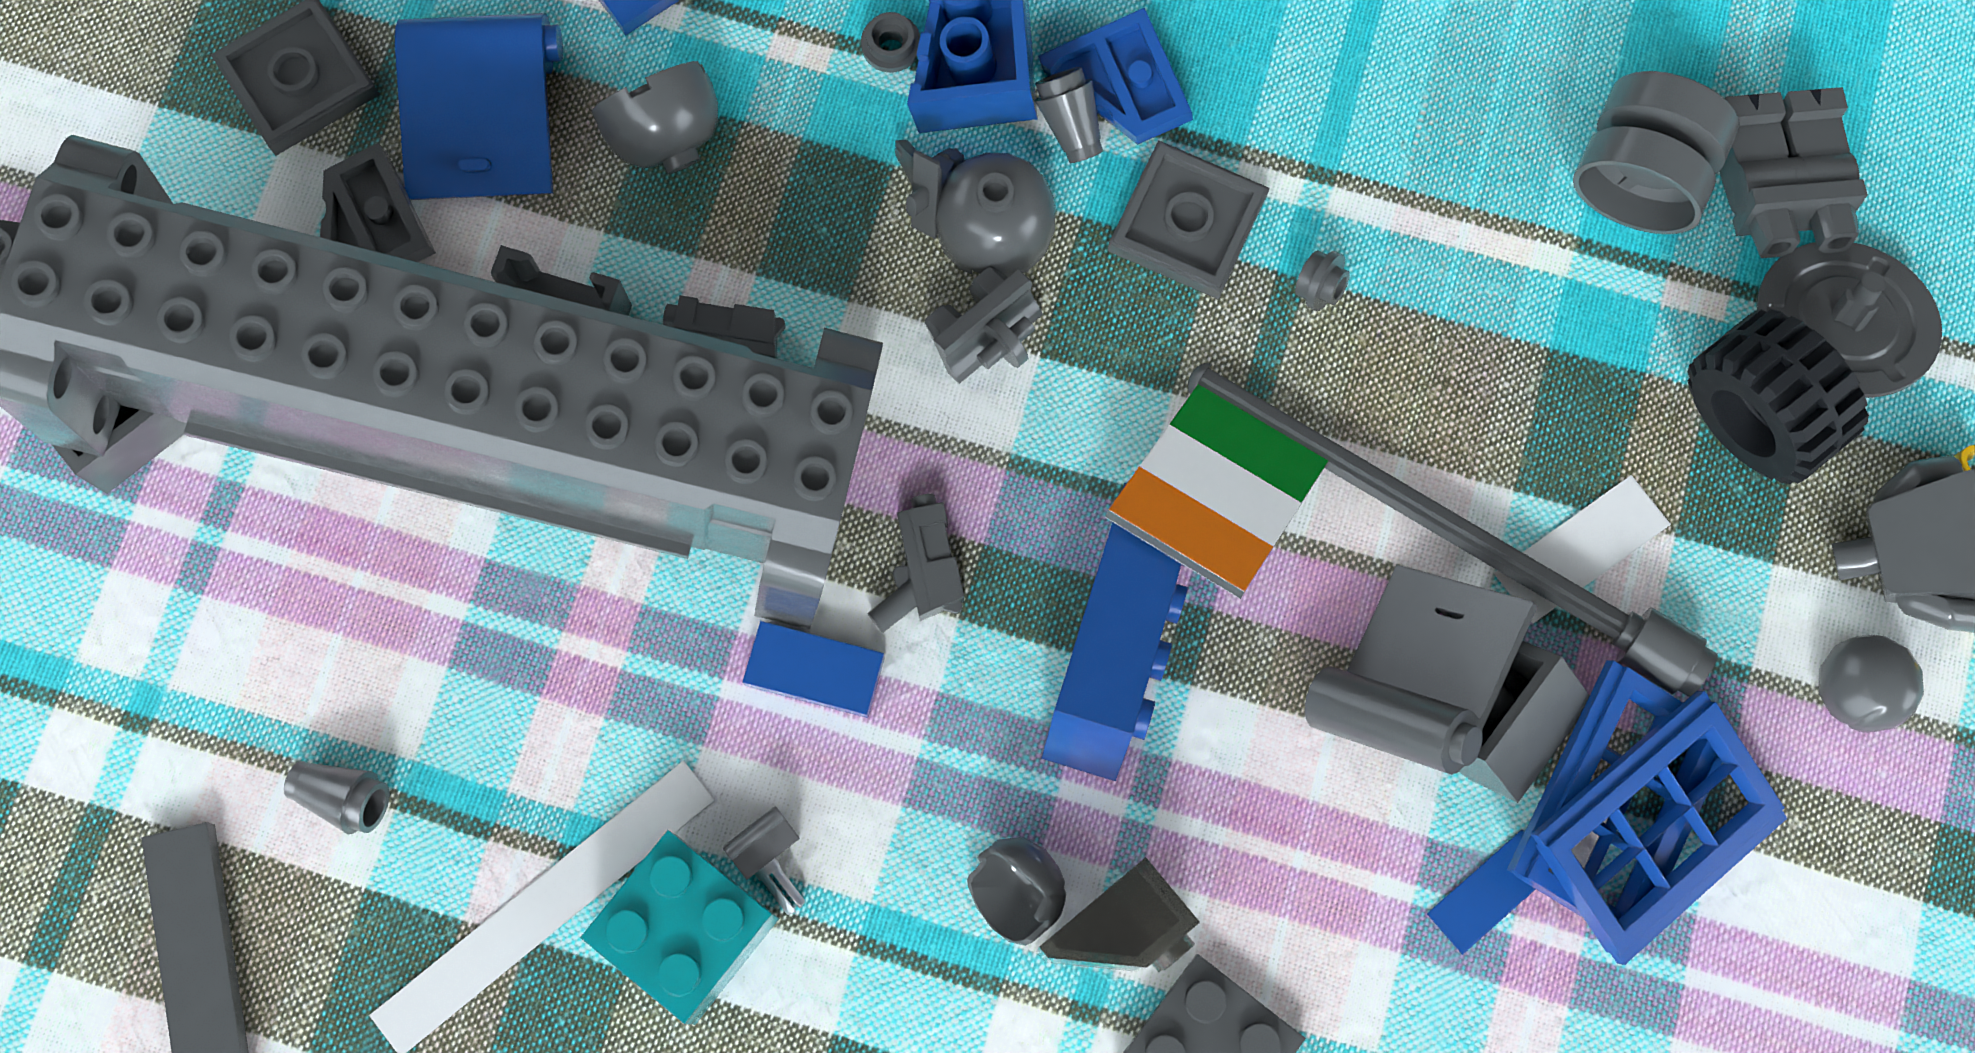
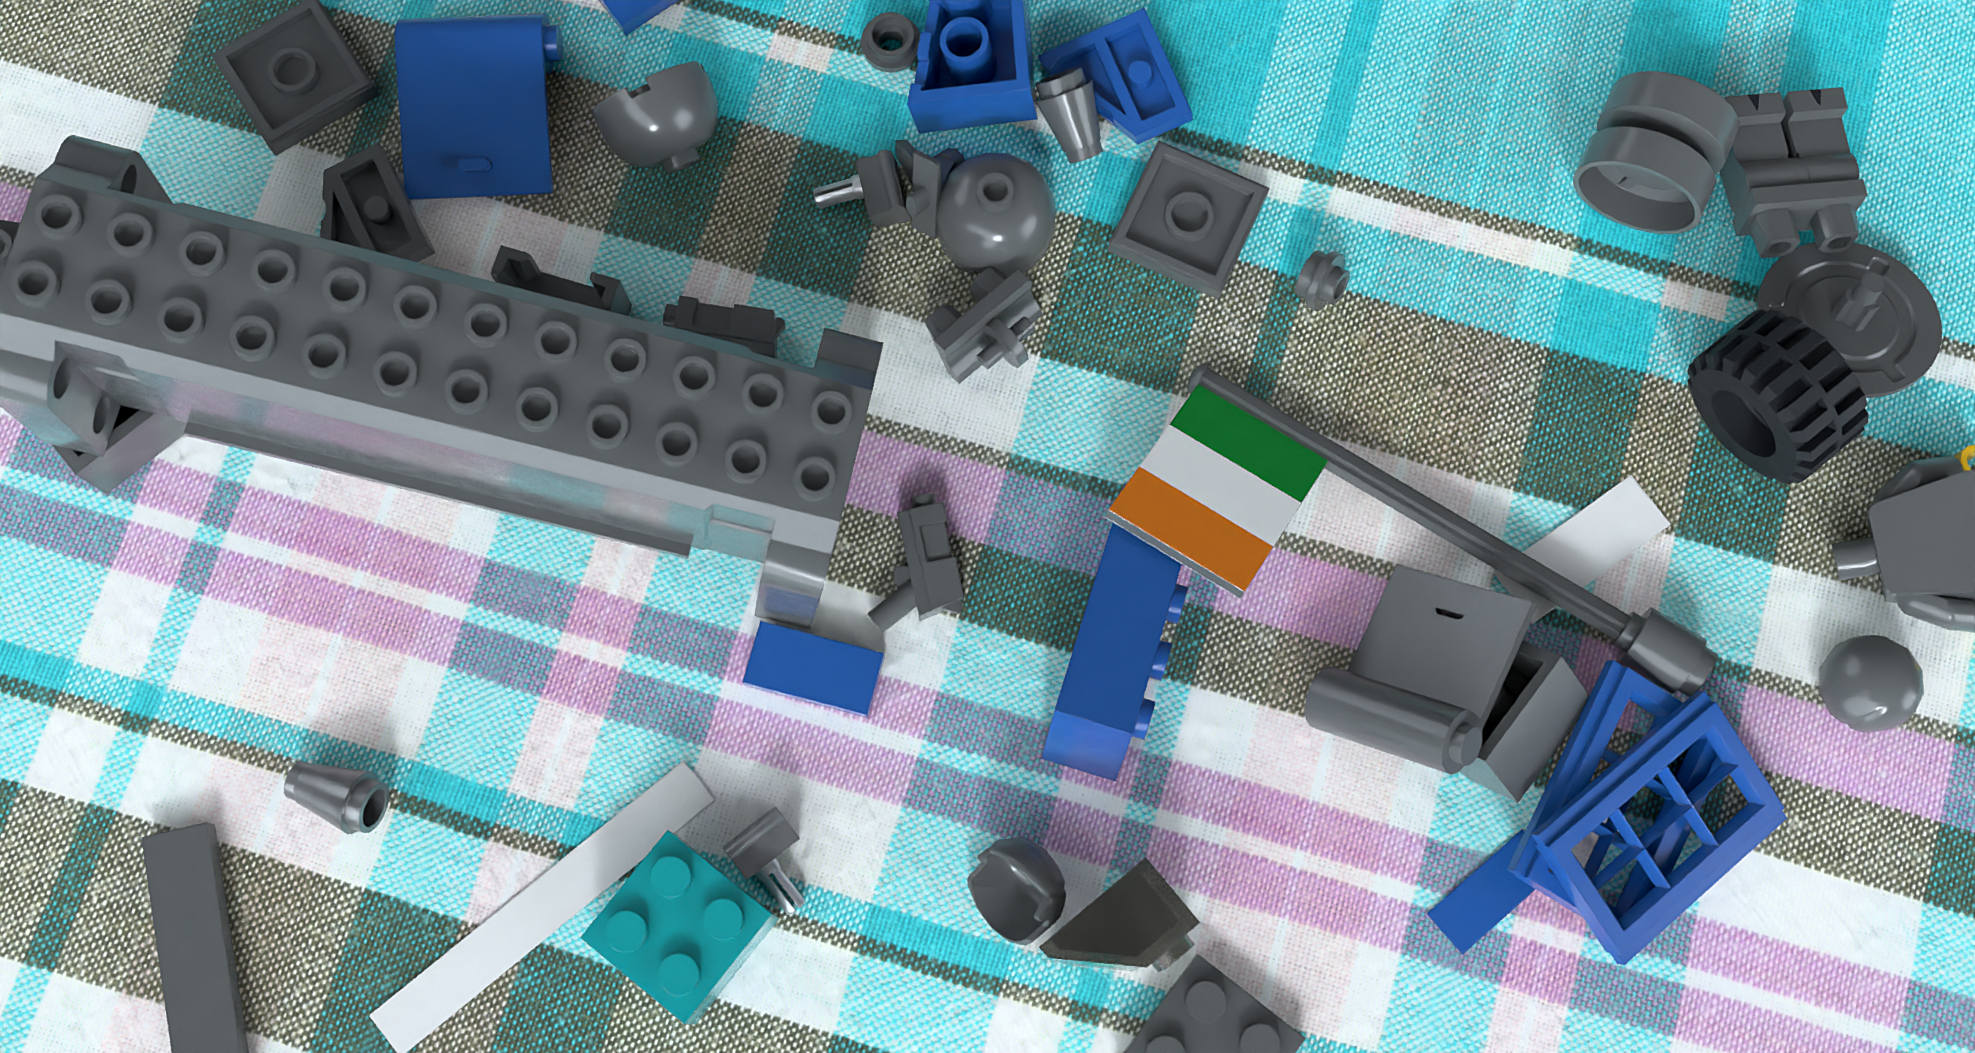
none -> dark grey piece [813,150,911,229]

